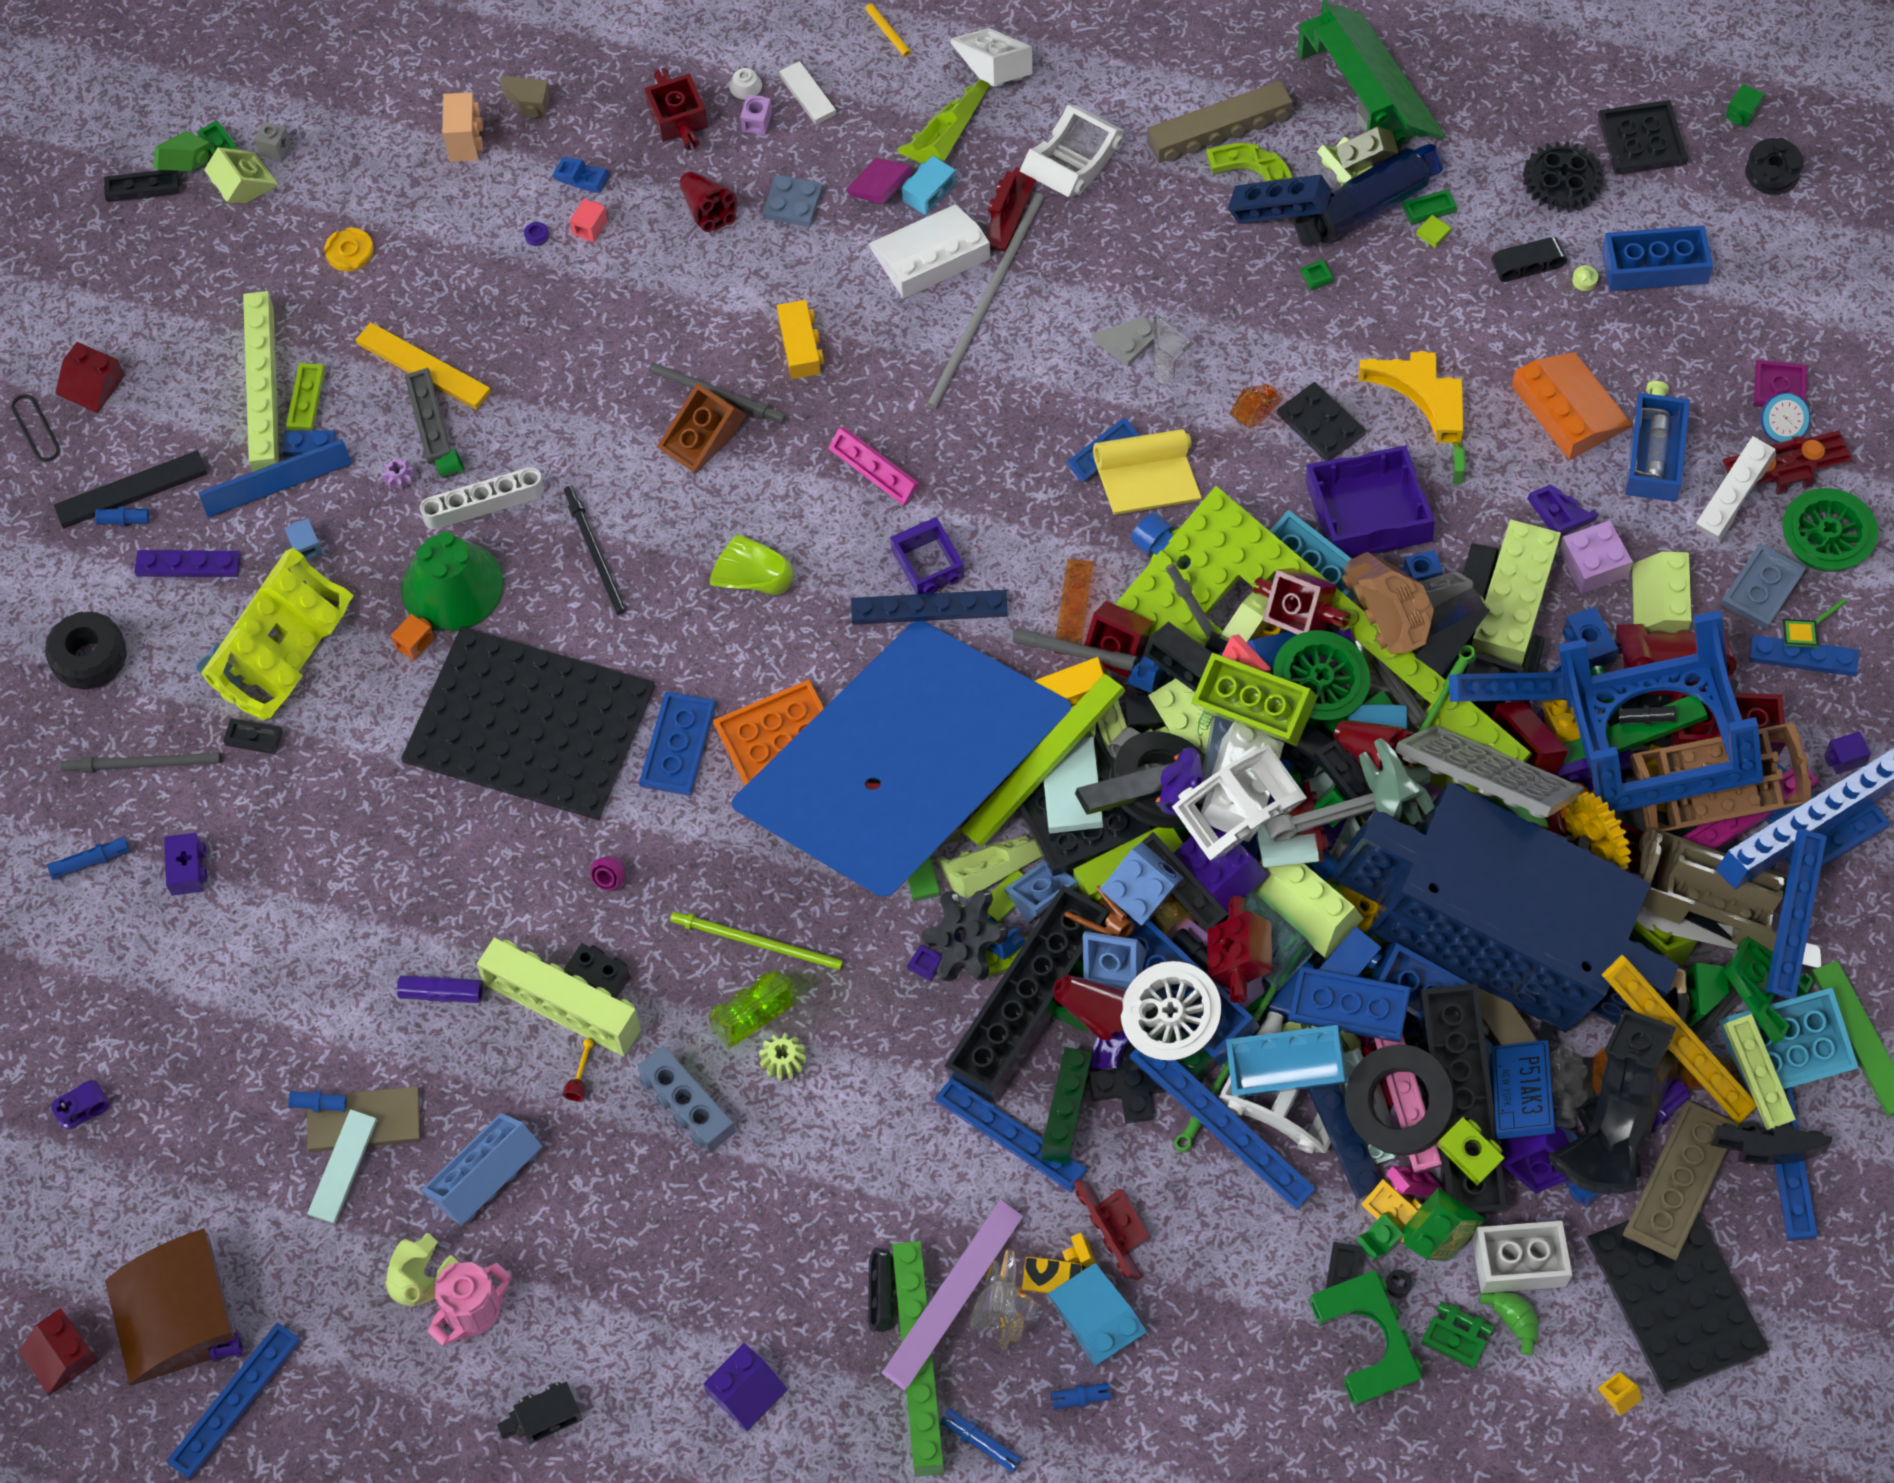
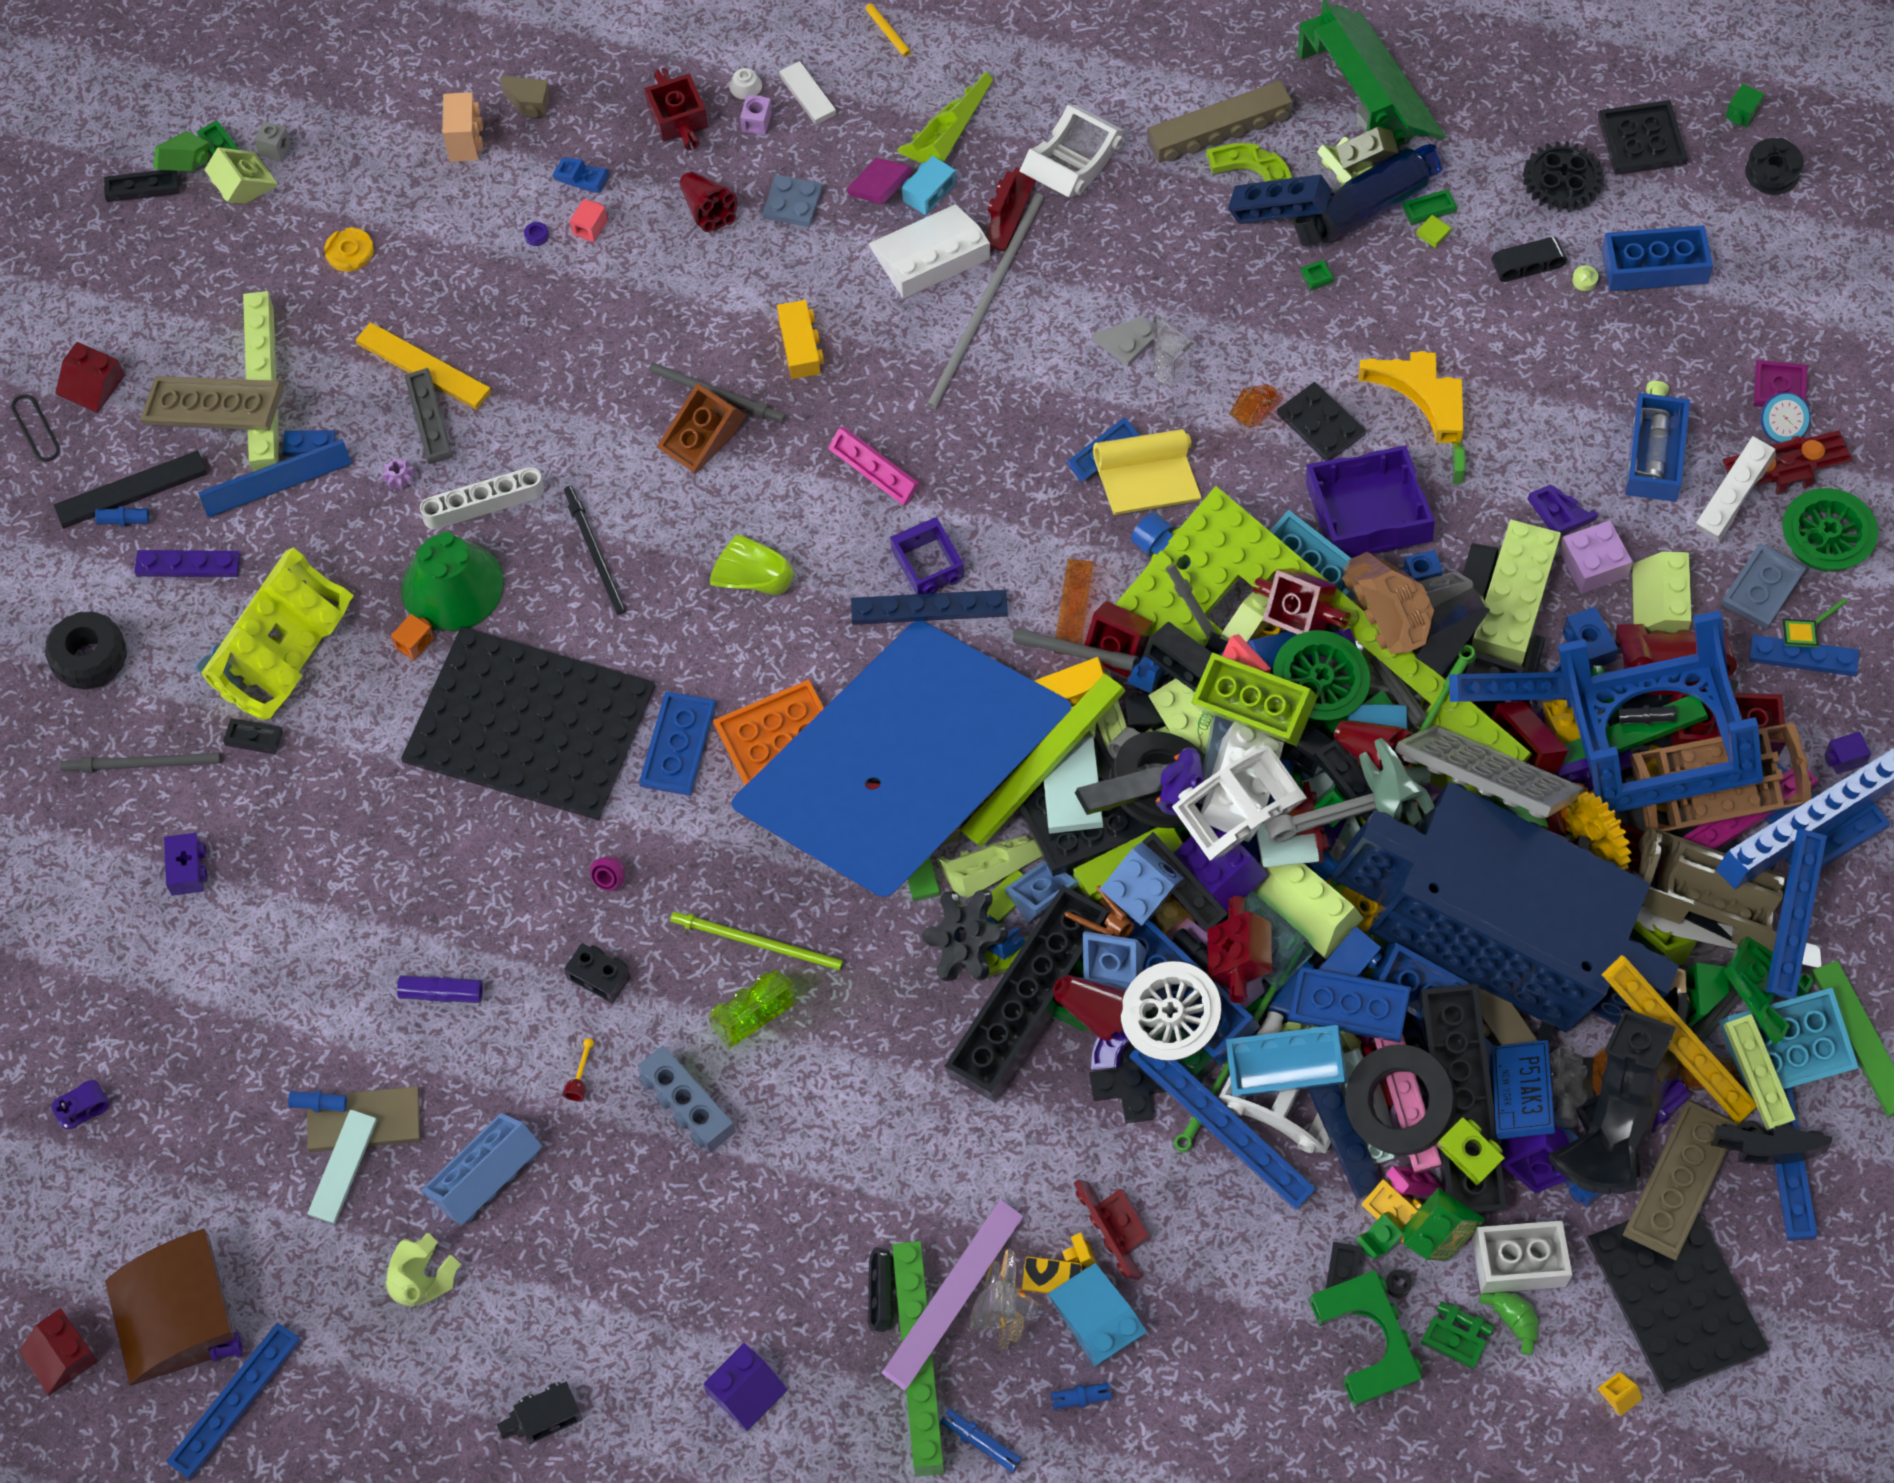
blue pin [47,836,130,880] -> none
medium blue brick [284,519,323,561] -> none
lime plate [286,363,325,431] -> none
bright pink container [428,1262,512,1347] -> none
green piece [435,449,465,478] -> none
yellowish green brick [477,937,641,1057] -> none
yellowish green gear [759,1033,806,1081] -> none
dark purple tile [907,944,942,981] -> none
blue tile [935,1077,1088,1193] -> none
white slope [951,28,1032,86] -> none
dark green brick [1041,1047,1092,1165] -> none
orange slope [1512,352,1633,460] -> none
none -> dark tan plate [140,376,284,431]

